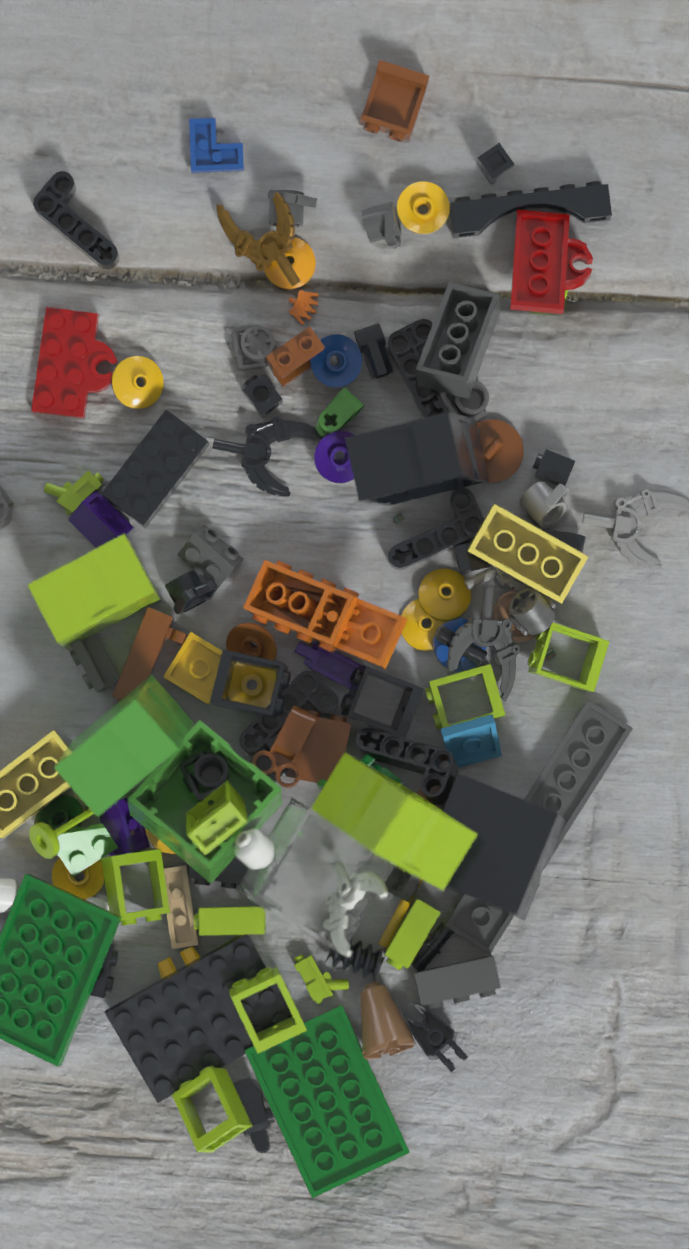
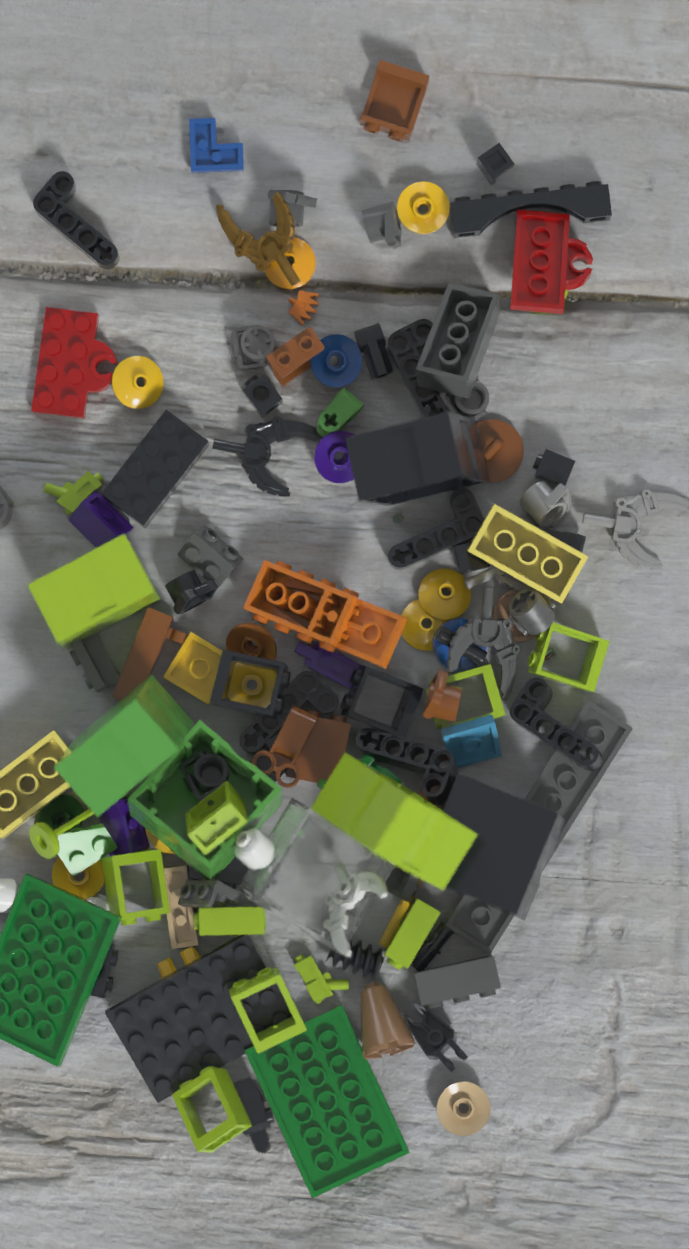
none -> dark grey bracket [178,880,241,907]
none -> dark orange piece [423,669,462,722]
none -> tan dish [437,1081,491,1136]
none -> black beam [509,677,603,771]

